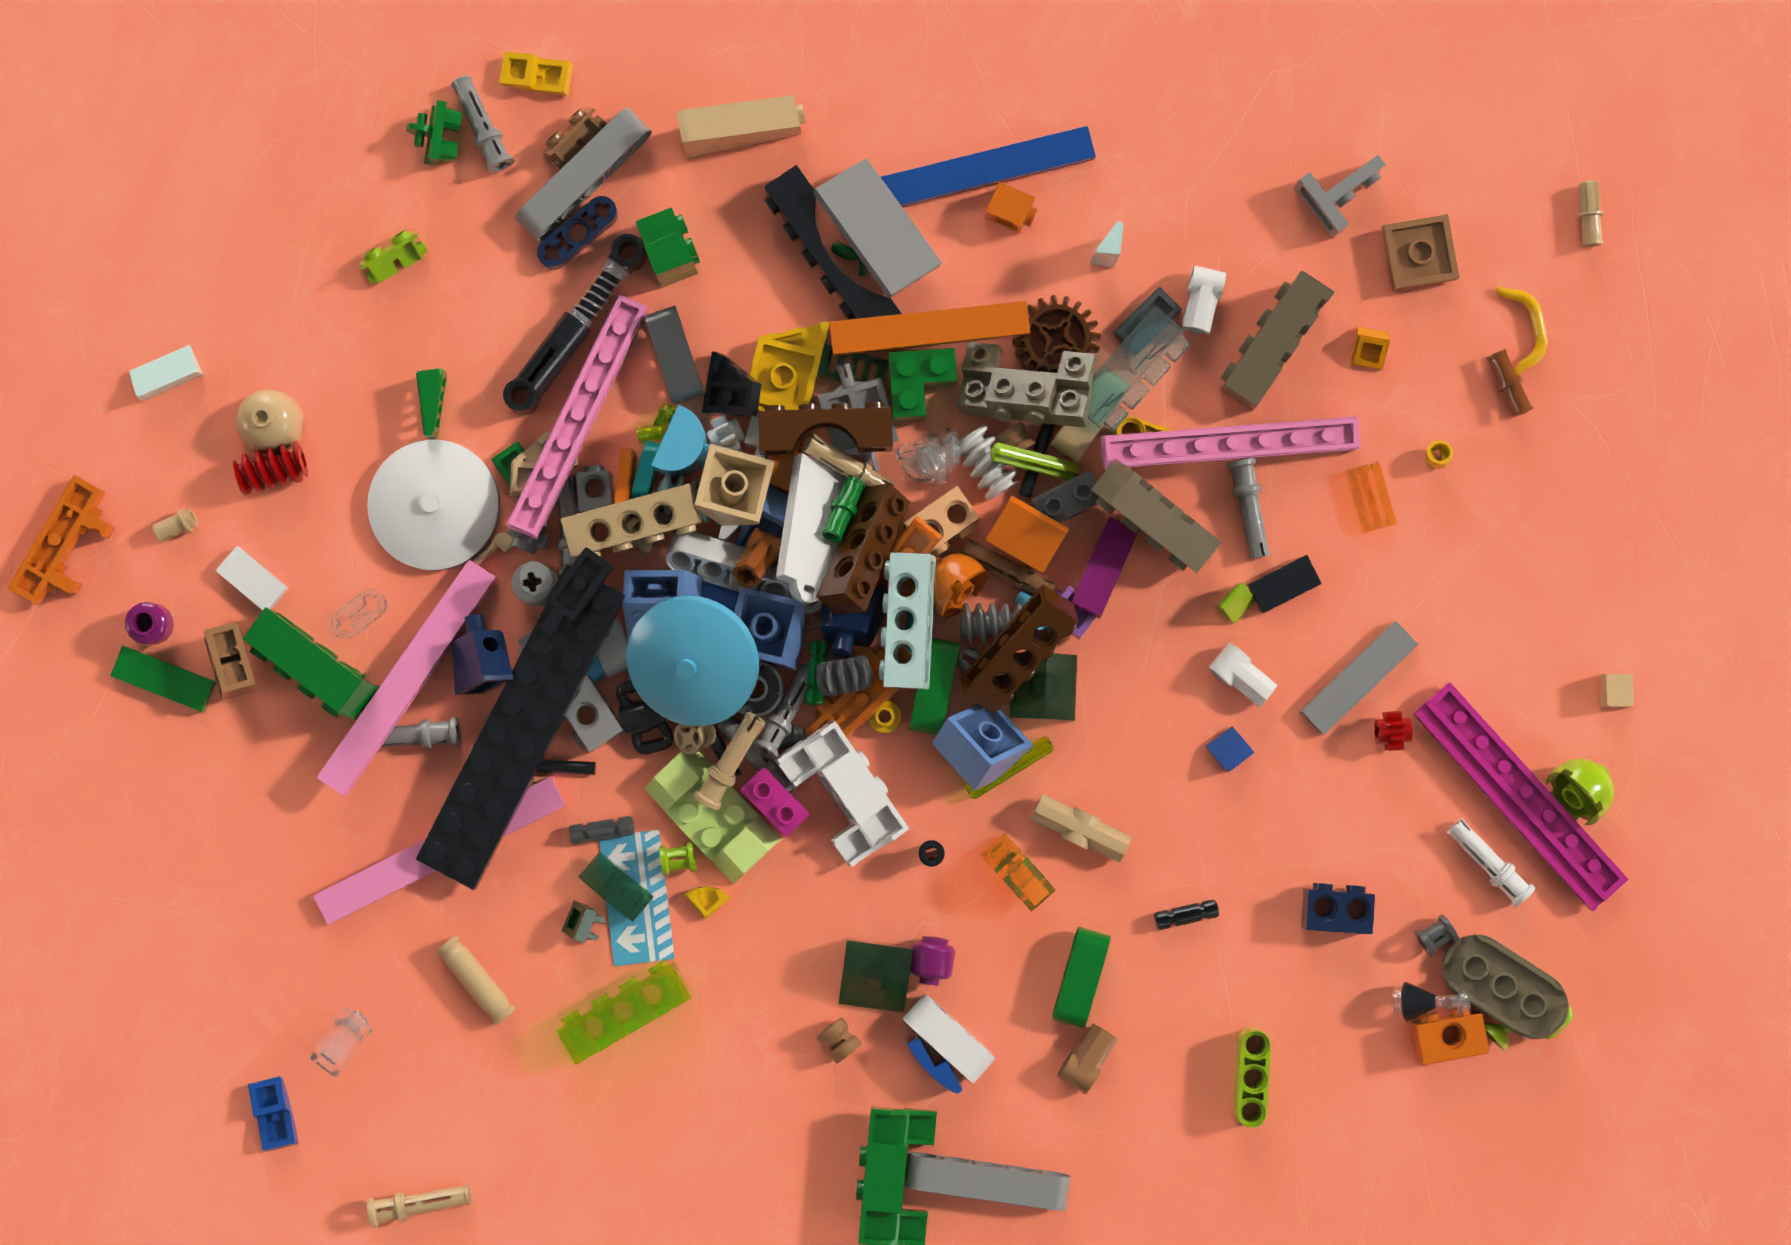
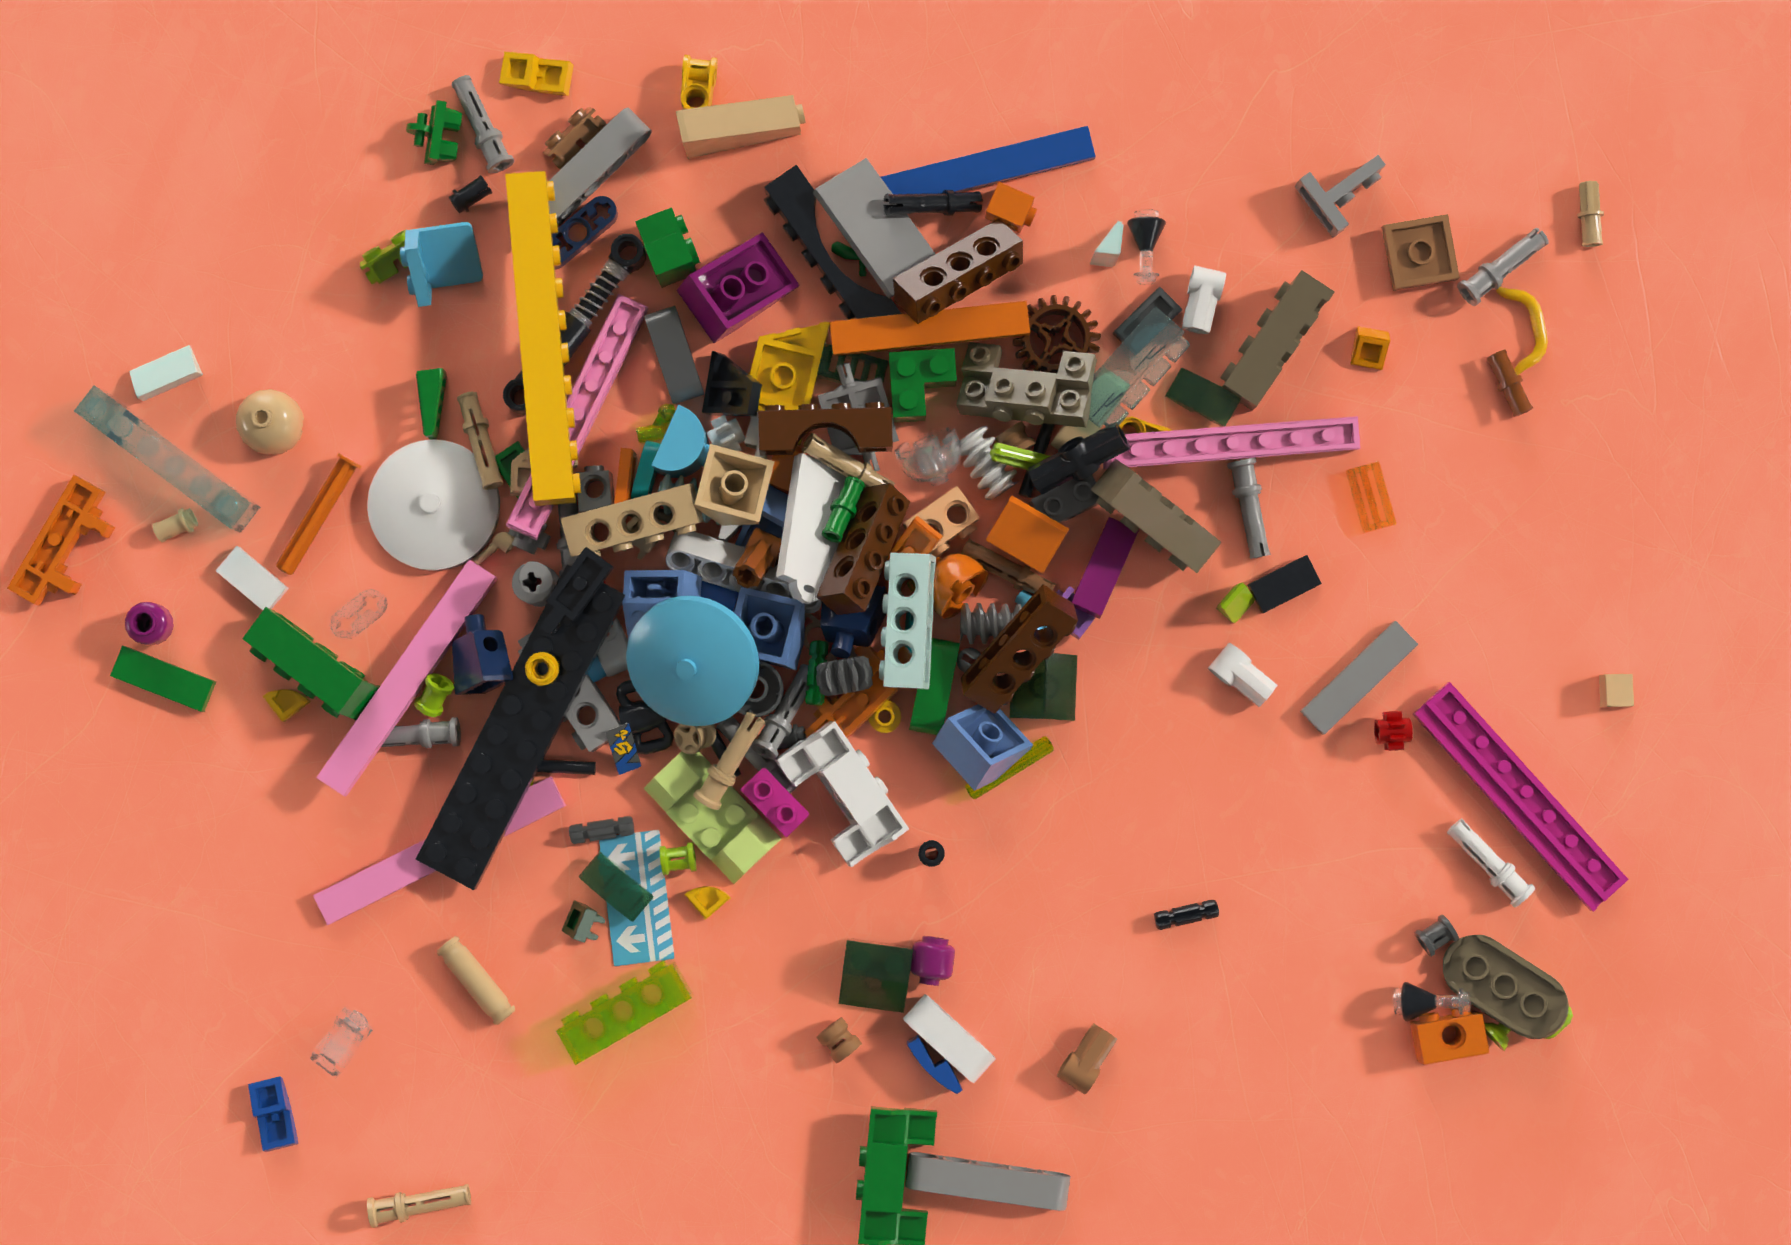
medium nougat brick [204,622,256,700] -> none
red piece [233,441,308,495] -> none
clear yellow brick [980,833,1056,912] -> none
tan piece [1030,794,1132,863] -> none
green beam [1052,927,1111,1028] -> none
blue slope [1206,726,1255,772] -> none
lime beam [1233,1027,1271,1128] -> none
dark blue brick [1301,883,1375,934] -> none
yellow hinge [1425,440,1453,469] -> none
lime cylinder [1546,758,1615,825] -> none
none -> clear light blue arch [74,385,261,533]
none -> yellow tile [262,689,311,722]
none -> orange axle [276,453,362,575]
none -> medium azure bracket [400,222,483,307]
none -> lime bush [414,673,454,717]
none -> black pin [449,175,493,214]
none -> tan pin [457,391,504,490]
none -> yellow brick [505,171,581,506]
none -> yellow plate [525,652,559,686]
none -> sticker [605,723,642,775]
none -> magenta slope [676,232,800,343]
none -> yellow piece [680,55,718,109]
none -> black pin [883,190,983,216]
none -> reddish brown brick [893,219,1023,324]
none -> black piece [1028,422,1130,495]
none -> piece [1127,209,1166,285]
none -> clear green slope [1165,368,1241,427]
none -> light grey pin [1457,227,1549,306]

